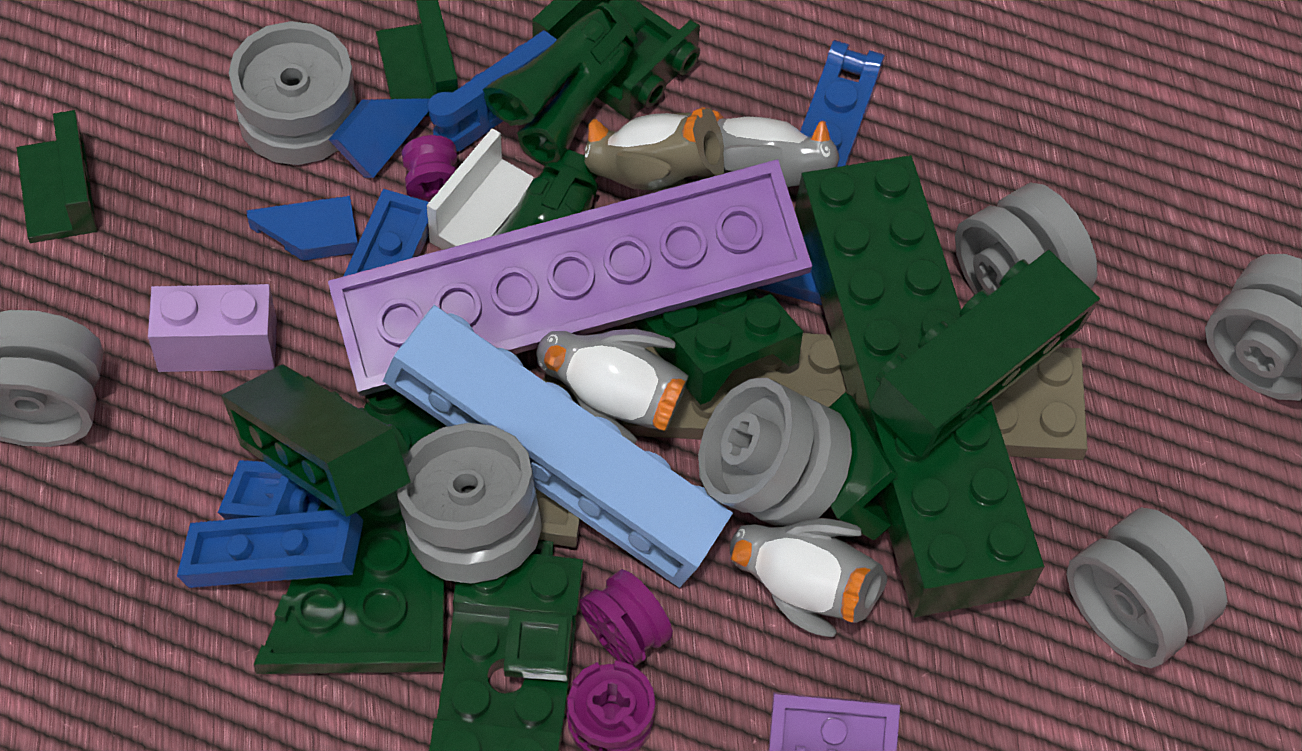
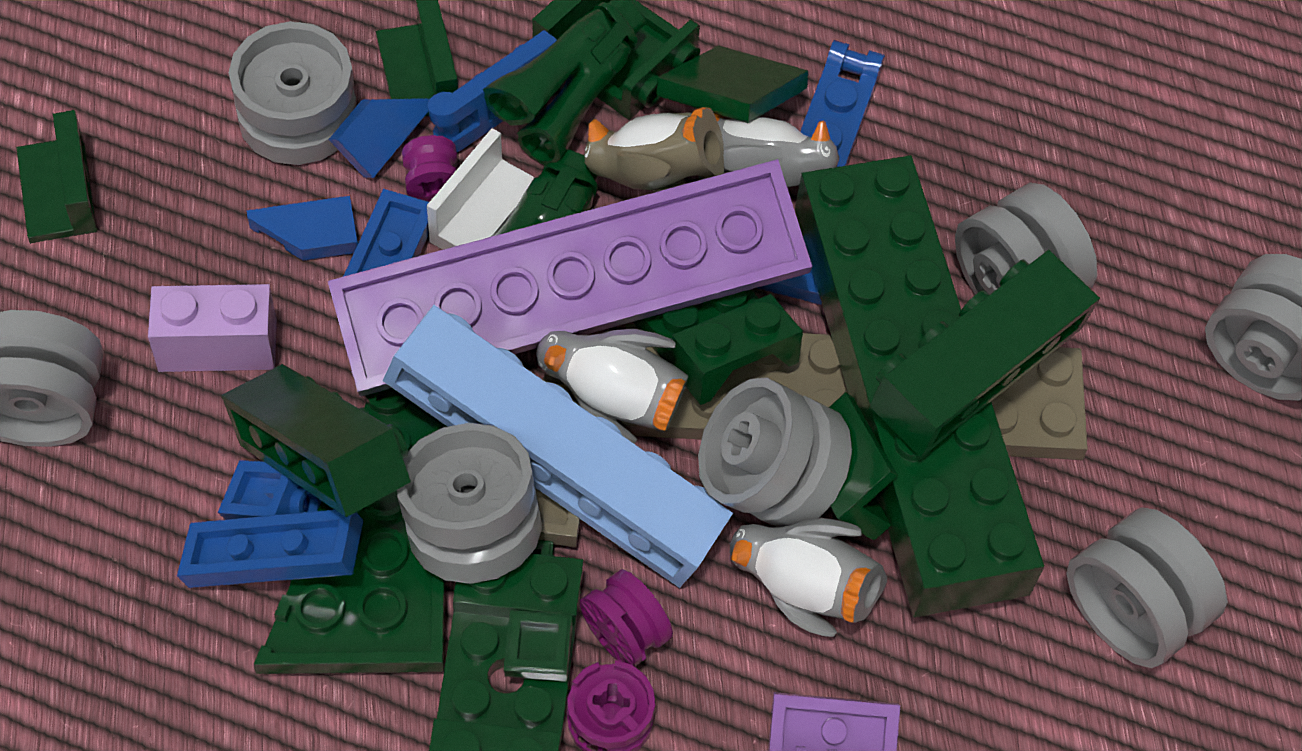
none -> dark green tile [657,45,809,123]

